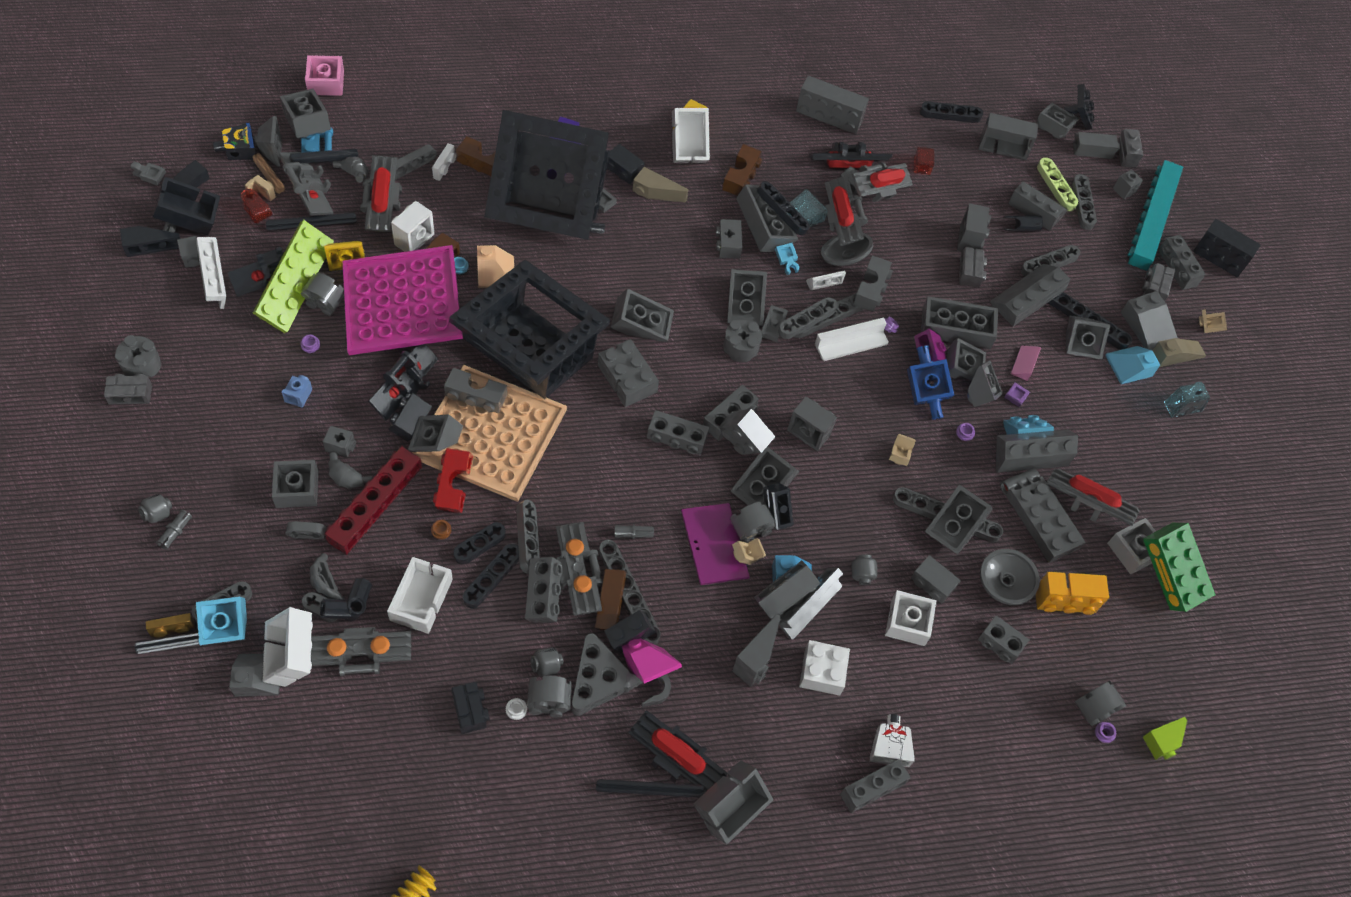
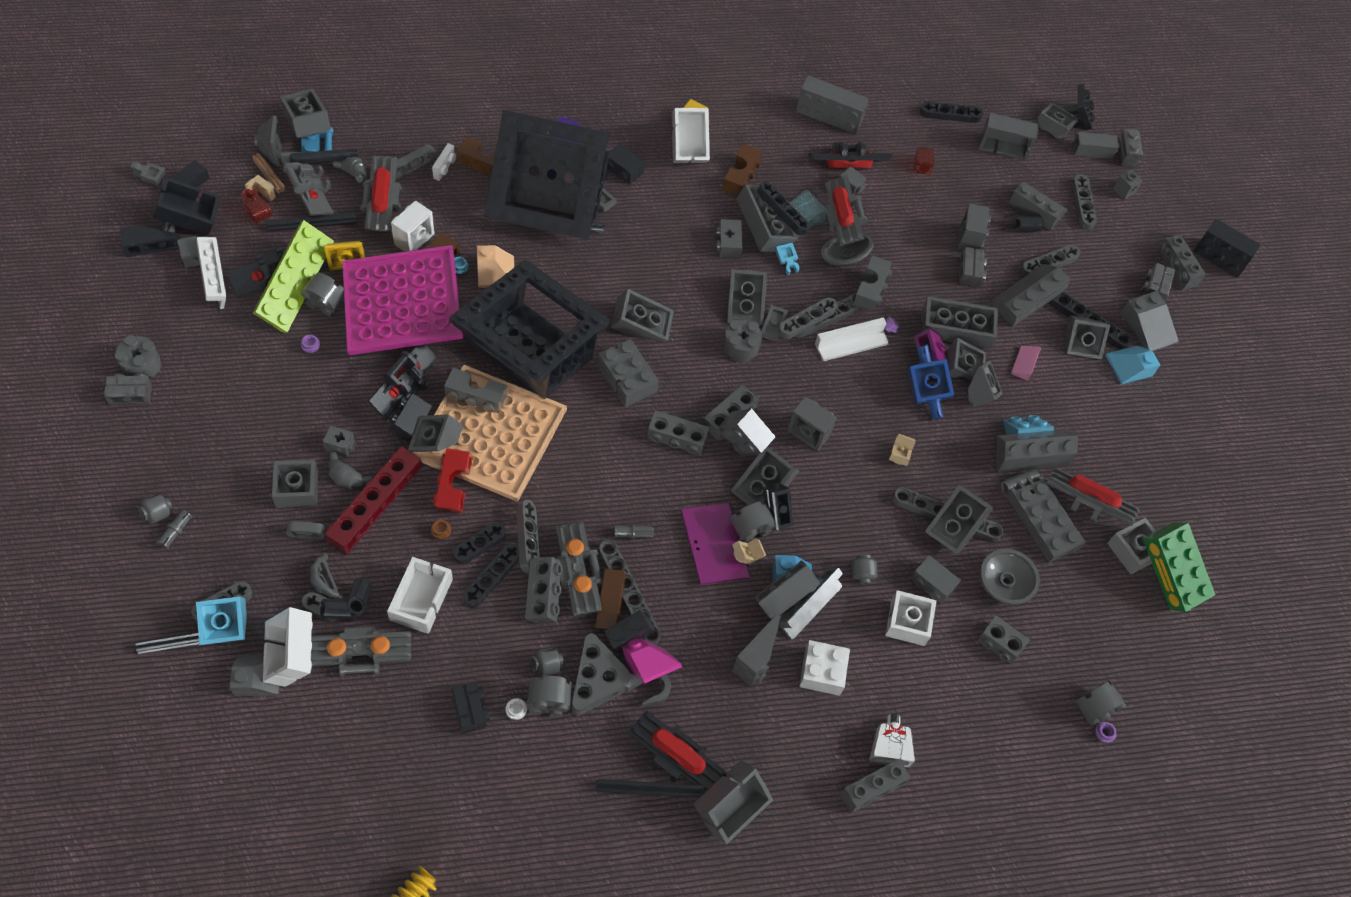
pearl gold plate [145,613,195,638] -> none
black torso [213,123,256,160] -> none
medium blue brick [282,375,312,408] -> none
bright pink brick [305,56,344,96] -> none
dark tan slope [633,167,688,202] -> none
white slope [806,271,846,290] -> none
dark grey piece [852,162,913,202] -> none
medium lavender plate [956,423,975,441] -> none
medium lavender tile [1004,383,1030,407] -> none
light orange piece [1036,572,1109,615] -> none
yellowish green beam [1037,158,1078,211] -> none
teal brick [1127,160,1183,271] -> none
lime slope [1143,717,1187,760] -> none
dark tan slope [1152,338,1206,367] -> none
clear light blue torso [1164,382,1210,418] -> none
tan bracket [1199,309,1227,333] -> none

